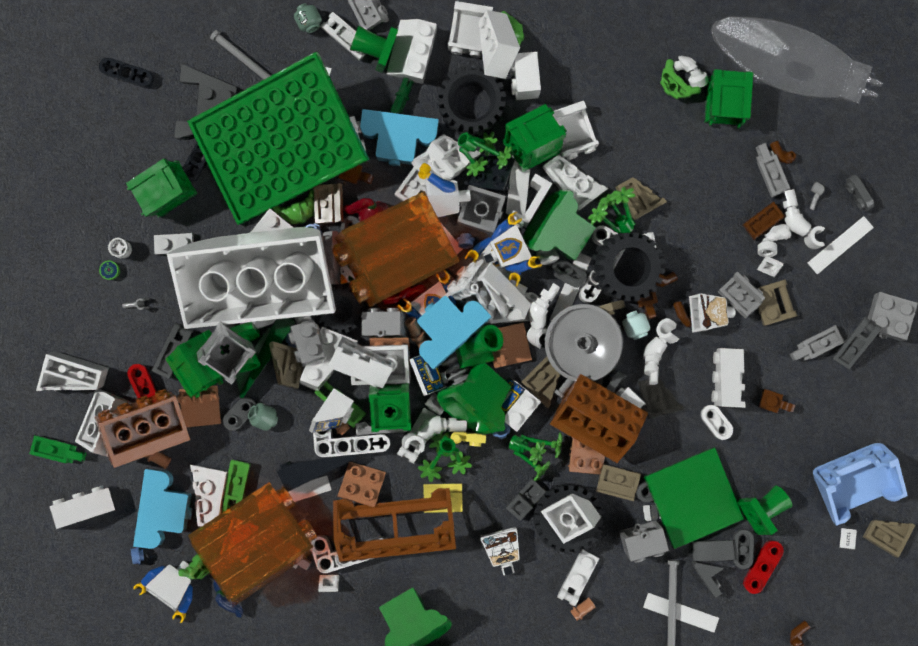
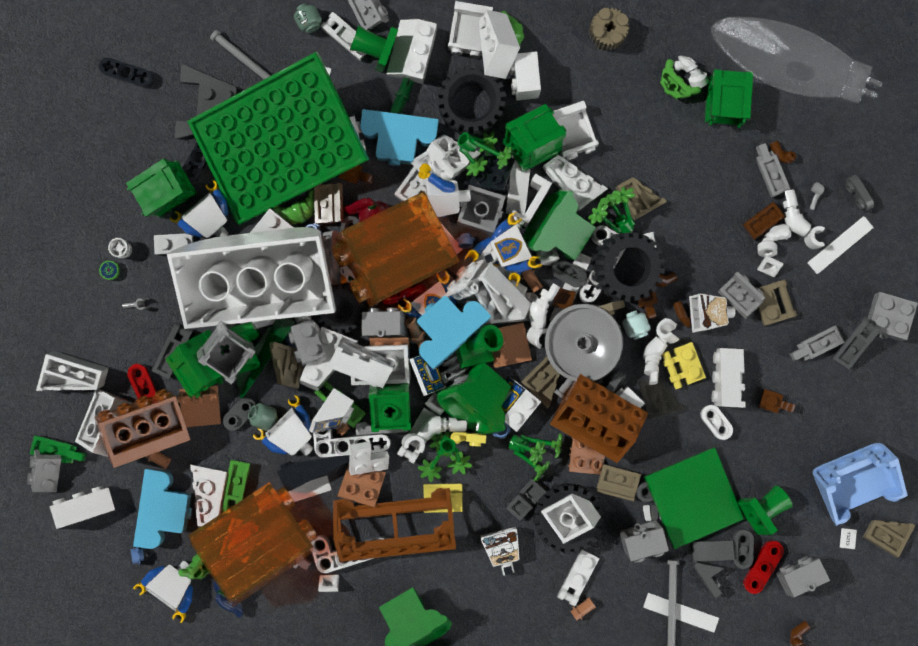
none -> light grey bracket [27,450,61,492]
none -> white torso [170,180,229,238]
none -> white torso [253,395,313,456]
none -> white plate [349,442,389,475]
none -> nougat pin [521,269,544,293]
none -> reddish brown plate [540,288,576,309]
none -> dark tan brick [589,8,629,51]
none -> light yellow plate [662,342,706,389]
none -> light grey brick [776,556,830,597]

